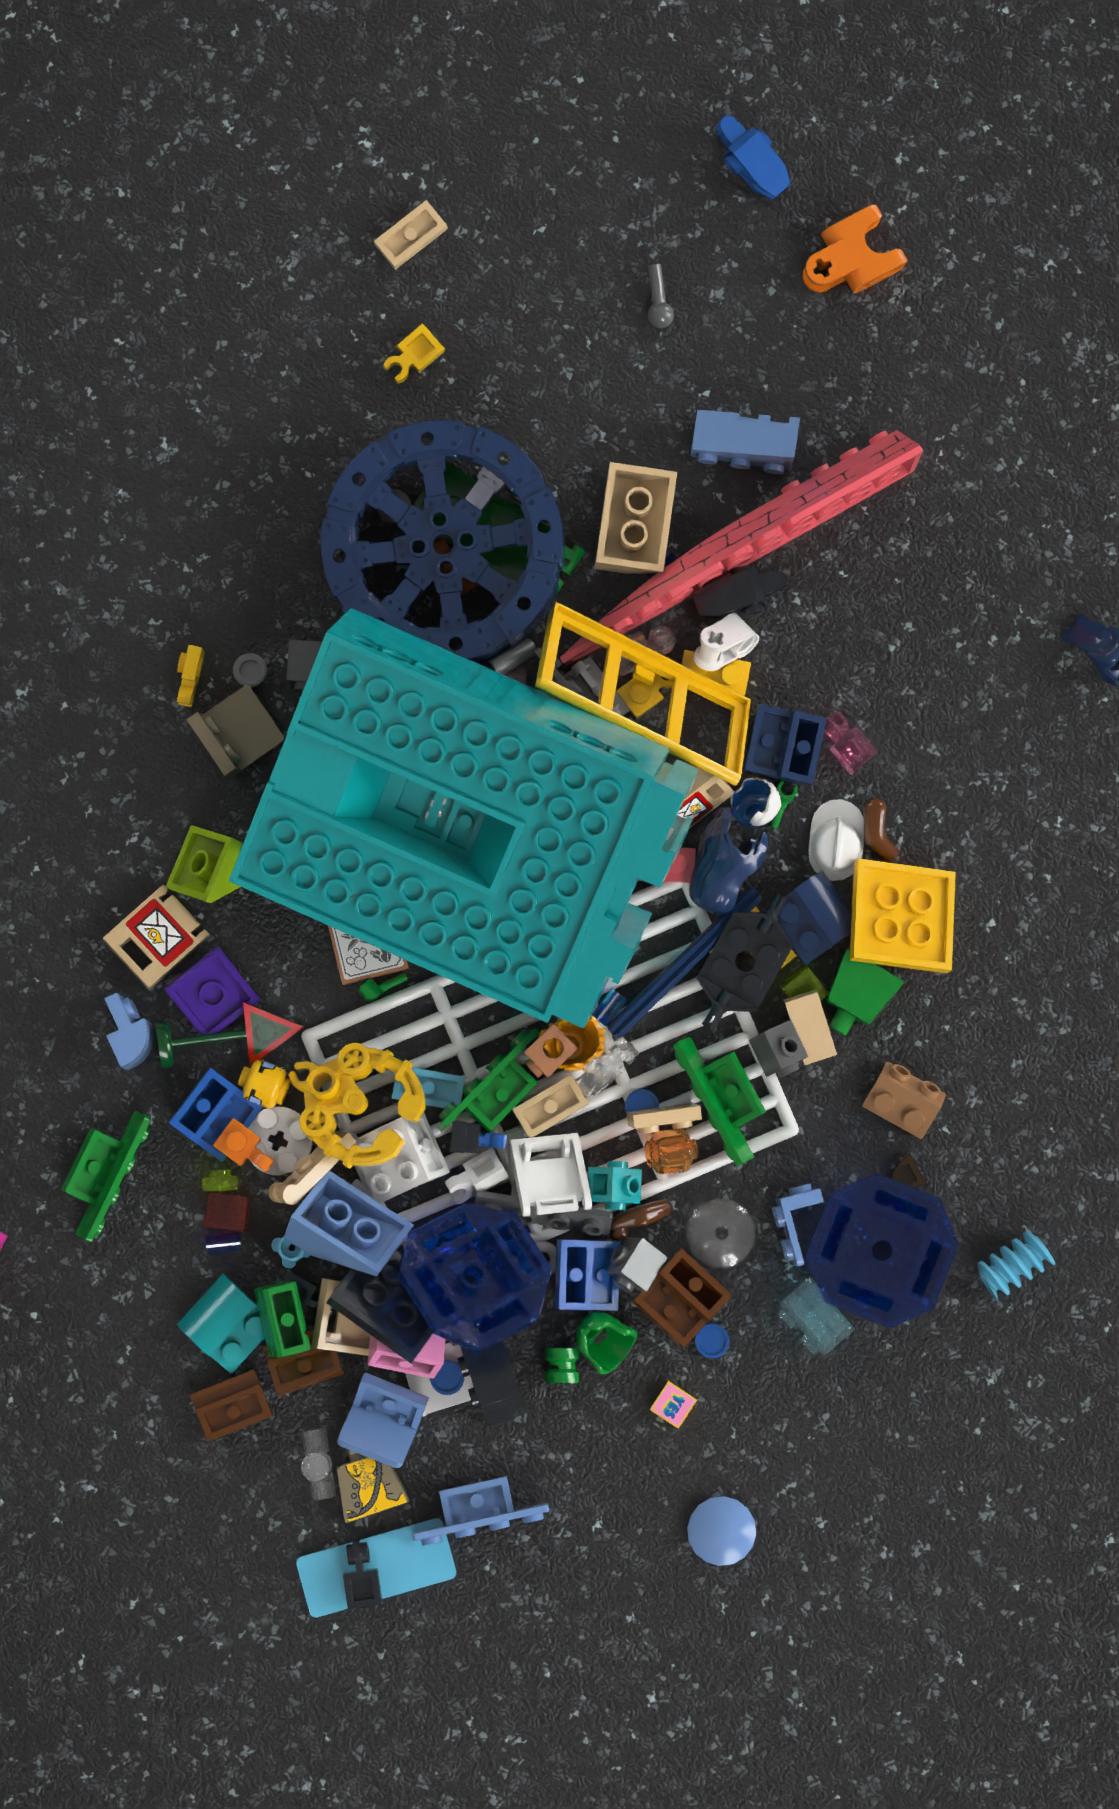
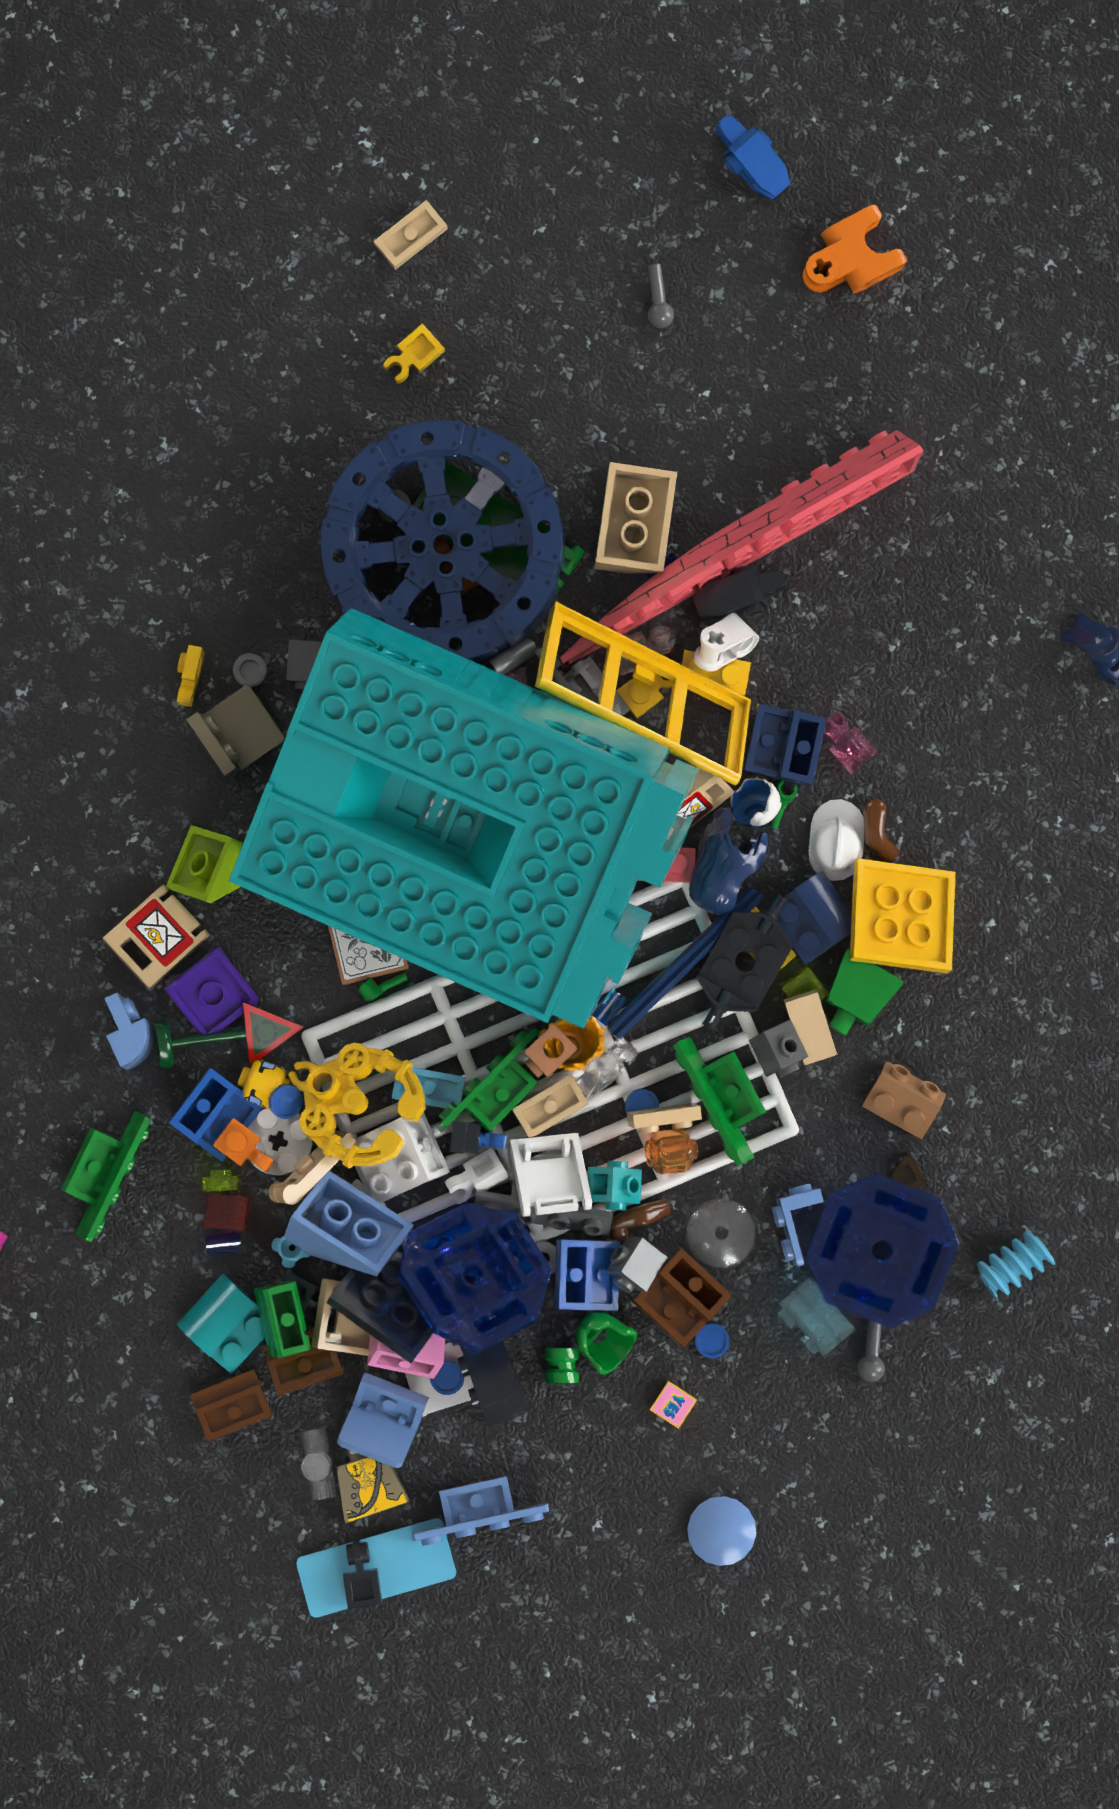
medium blue wedge [690,410,800,474] -> none
none -> blue piece [269,1084,303,1119]
none -> dark grey bar [857,1316,885,1383]

